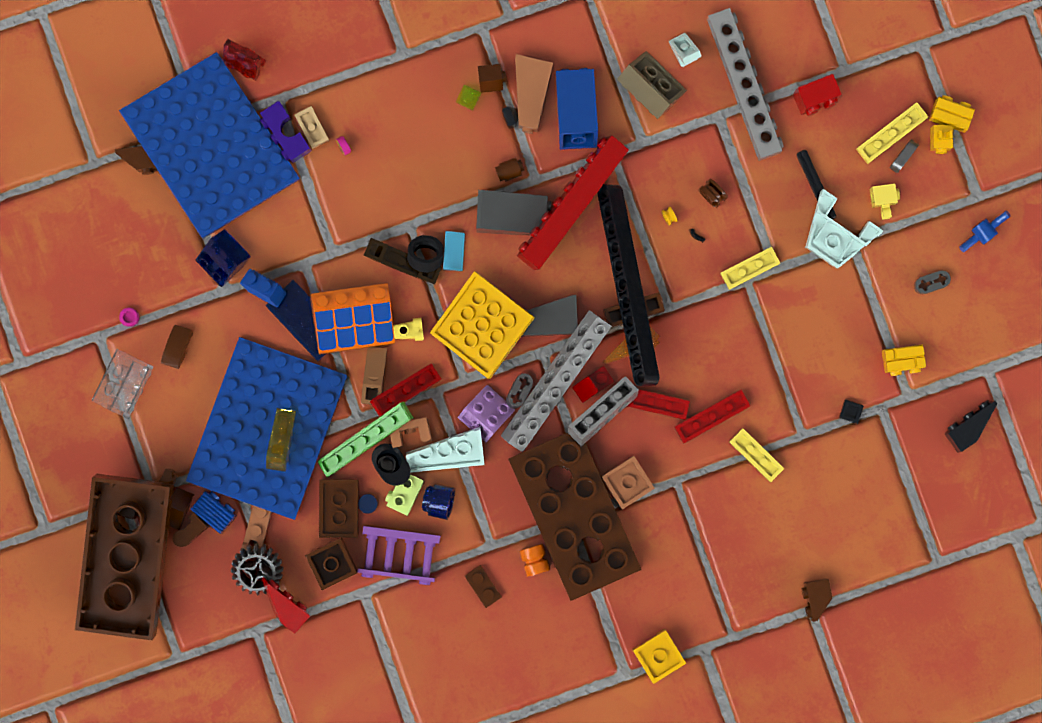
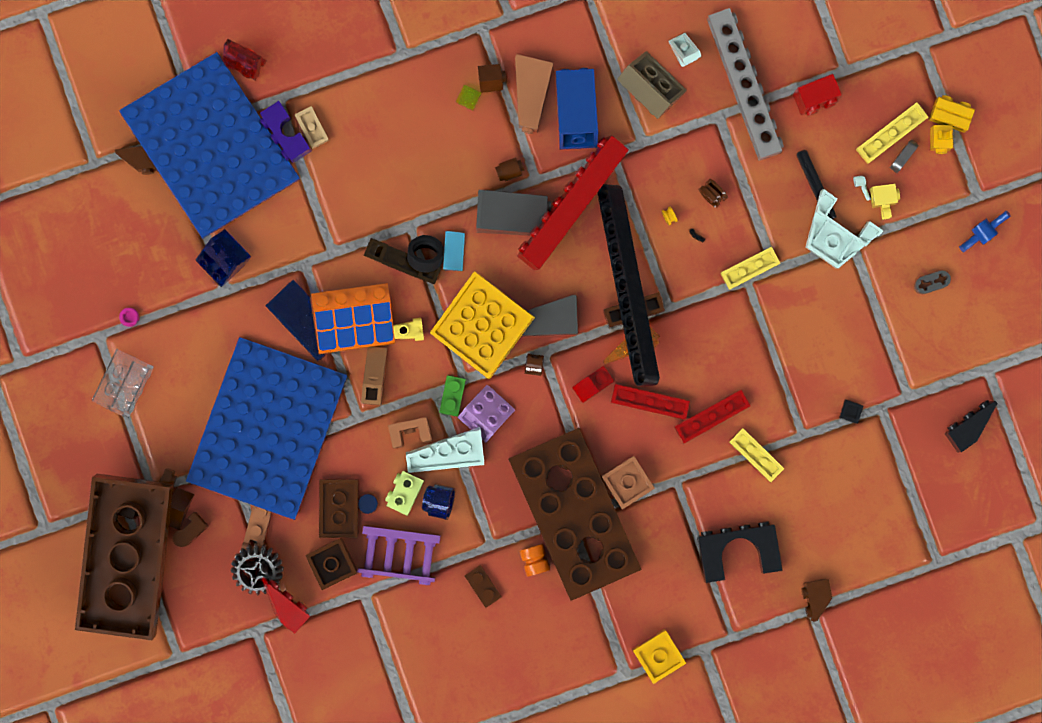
reddish brown slope [161,325,193,369] -> none
blue brick [191,491,237,534] -> none
blue brick [240,269,287,307] -> none
clear yellow slope [266,408,296,472] -> none
tile [317,402,413,477] -> none
dark pink tile [336,136,351,156] -> none
red plate [370,364,442,417] -> none
black piece [372,443,411,486] -> none
light grey brick [501,310,612,452] -> none
black tile [502,106,516,129] -> none
flat silver beam [506,373,533,409] -> none
light grey brick [568,376,639,446] -> none
yellow brick [882,345,926,376] -> none
none -> bright green plate [439,375,466,417]
none -> reddish brown leg [524,354,544,376]
none -> black arch [697,521,783,583]
none -> light aqua hand [853,176,871,201]

